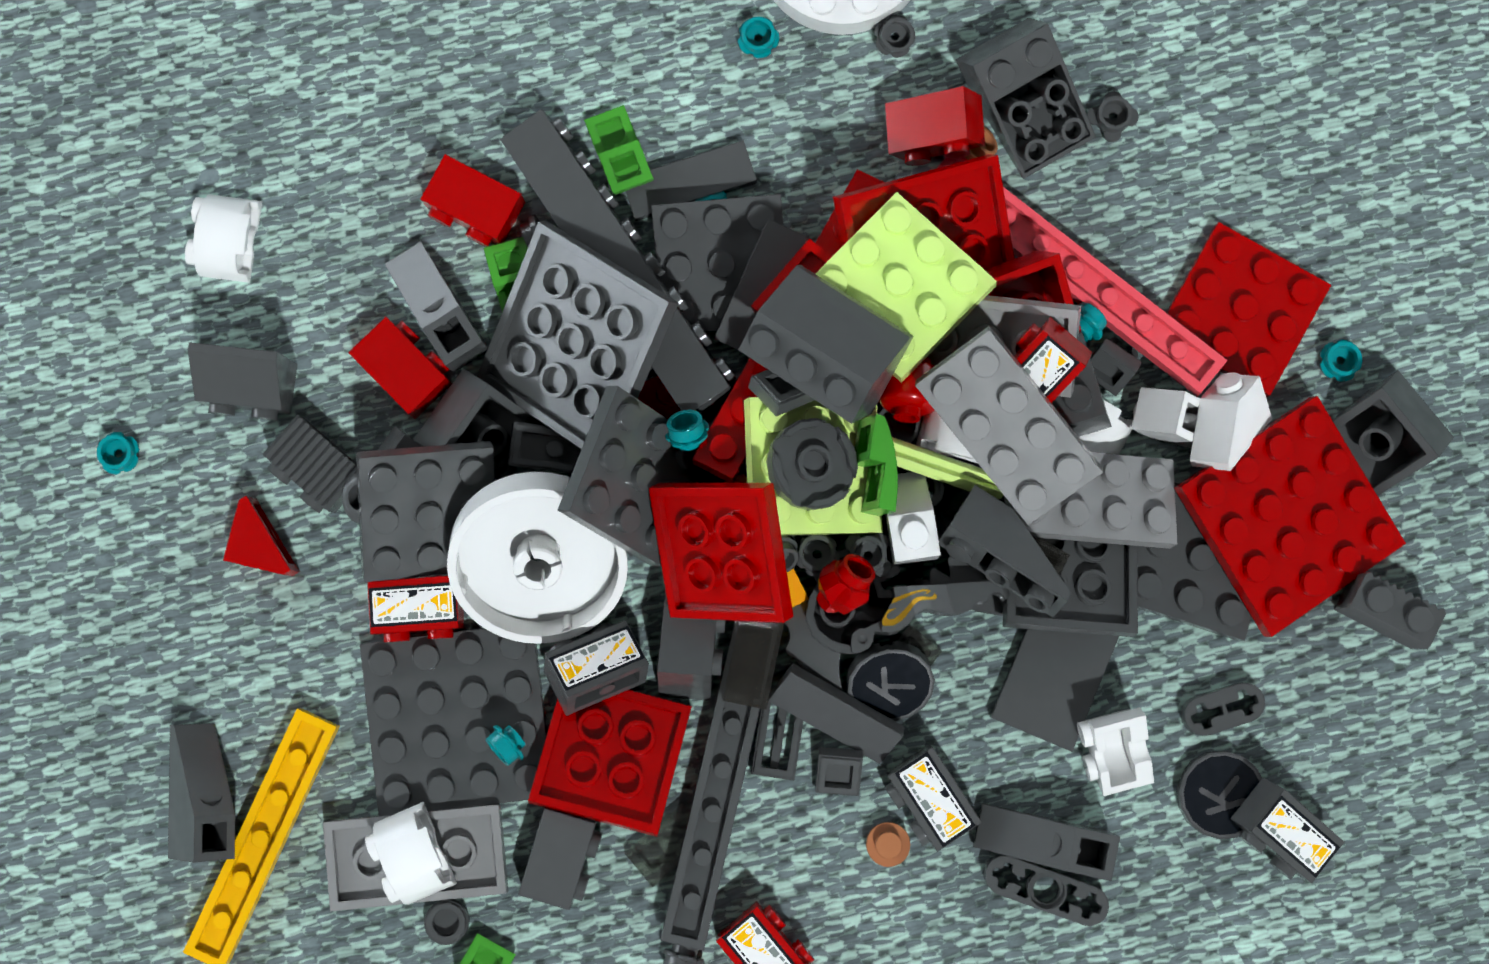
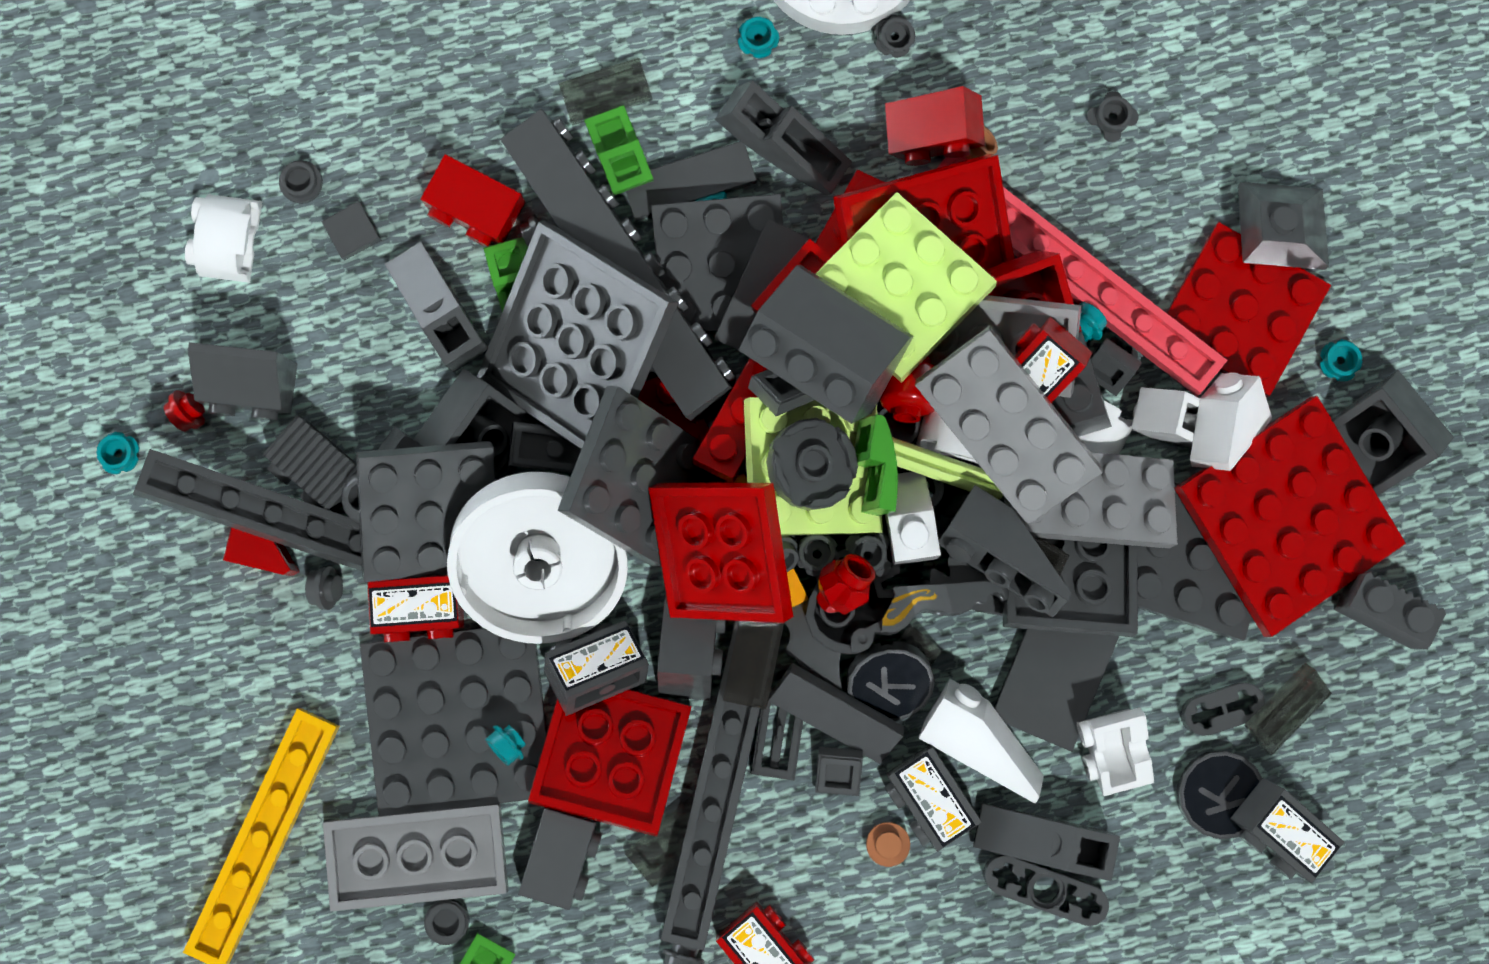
dark grey slope [168,723,235,863] -> none
red brick [348,317,452,419] -> none
white cylinder [365,802,457,905] -> none
teal plate [665,410,709,451] -> none
dark grey slope [955,18,1096,179] -> none
none -> dark grey plate [133,449,362,571]
none -> red plate [164,390,205,432]
none -> dark grey plate [279,160,323,204]
none -> dark grey plate [305,566,343,610]
none -> dark grey tile [321,201,382,261]
none -> clear smoke tile [558,58,653,126]
none -> dark grey slope [715,80,852,195]
none -> white slope [919,679,1044,804]
none -> dark grey slope [1238,182,1329,270]
none -> clear smoke tile [1244,663,1332,755]

